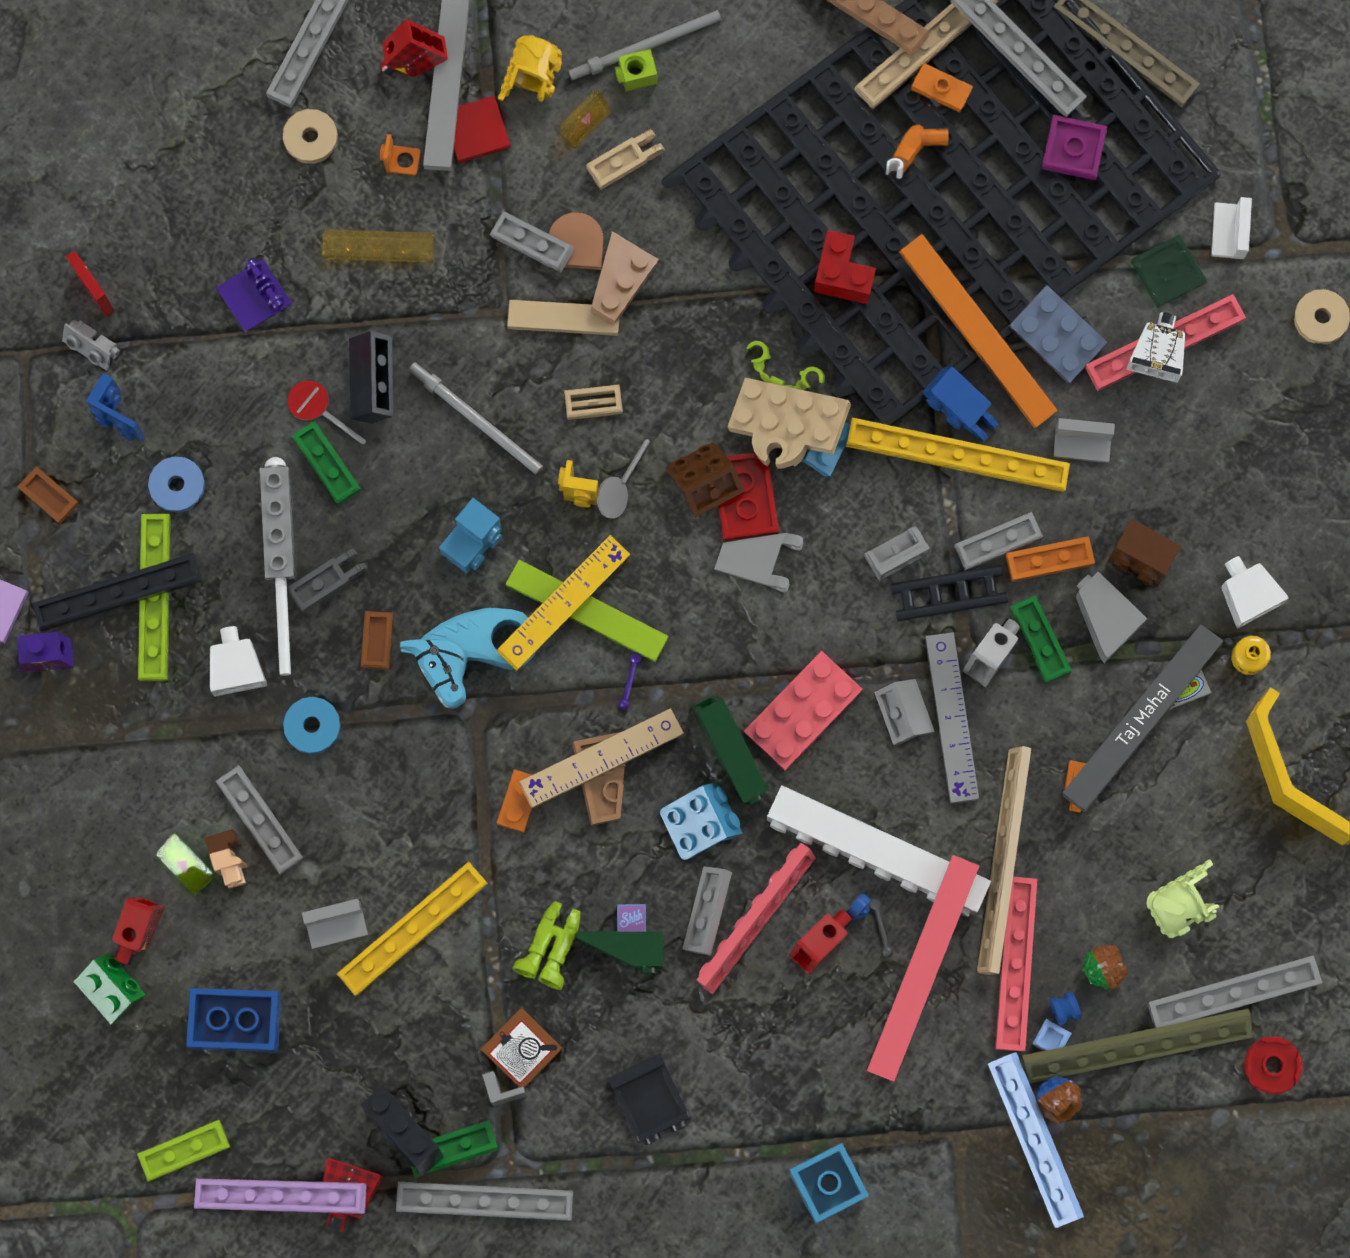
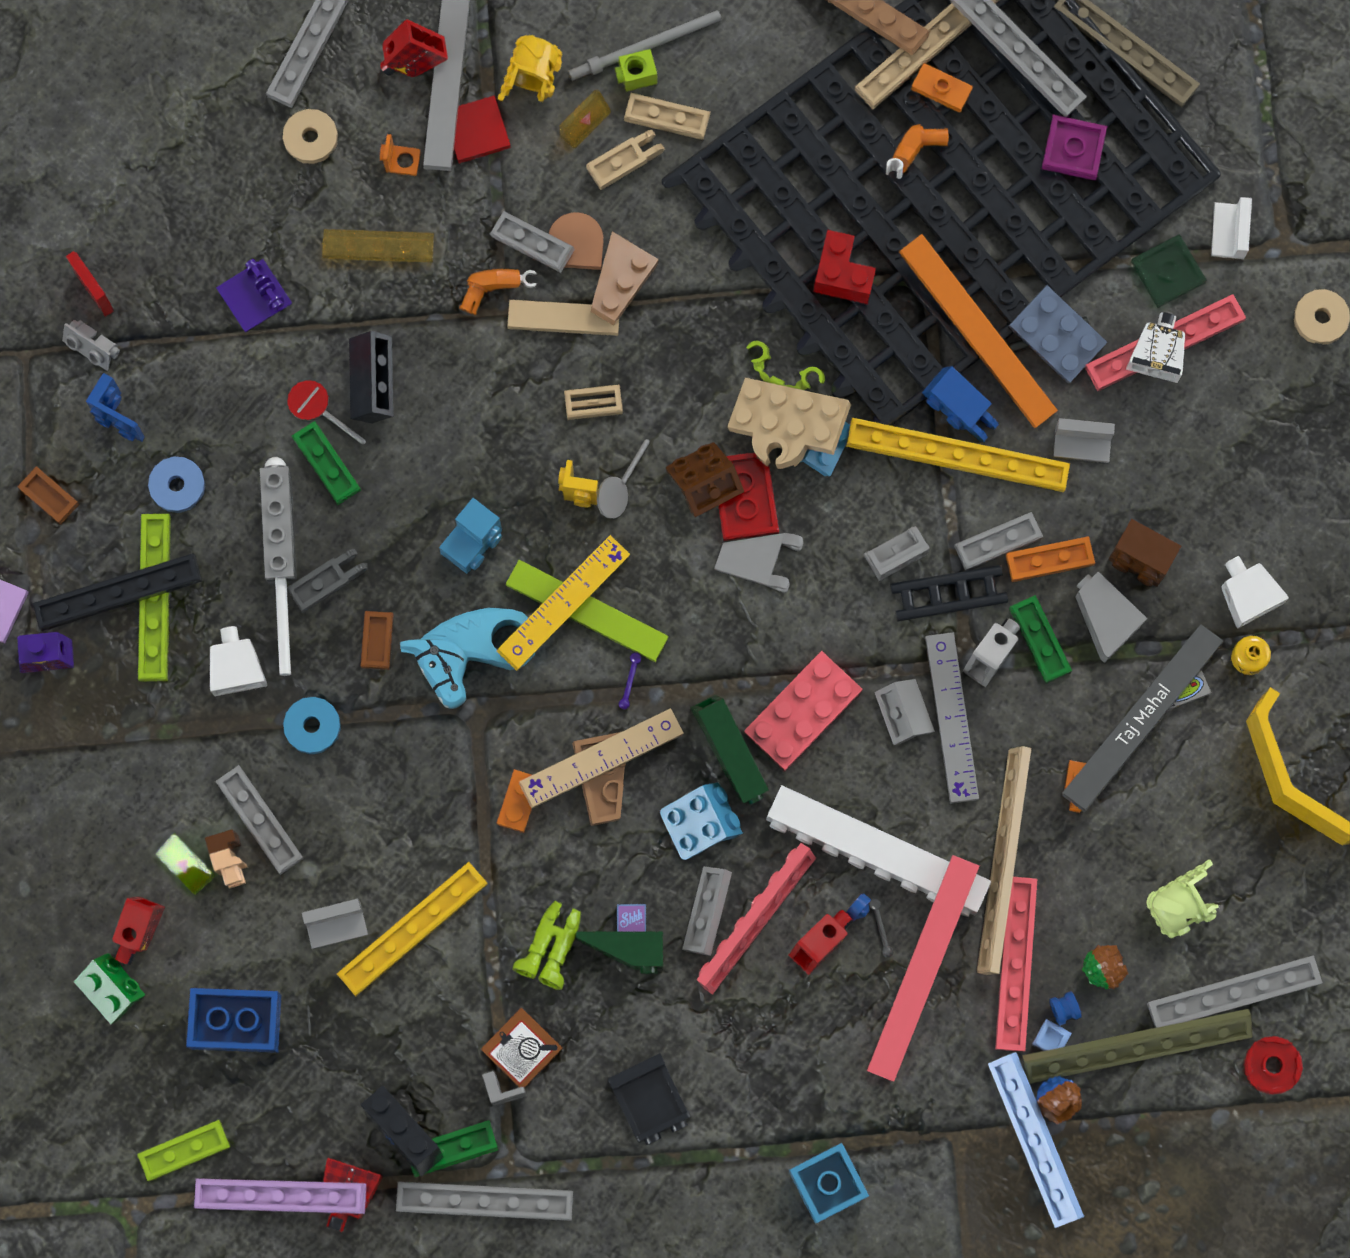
light grey bar [408,362,543,475] -> none
none -> orange arm [459,269,537,315]
none -> tan tile [624,93,710,140]

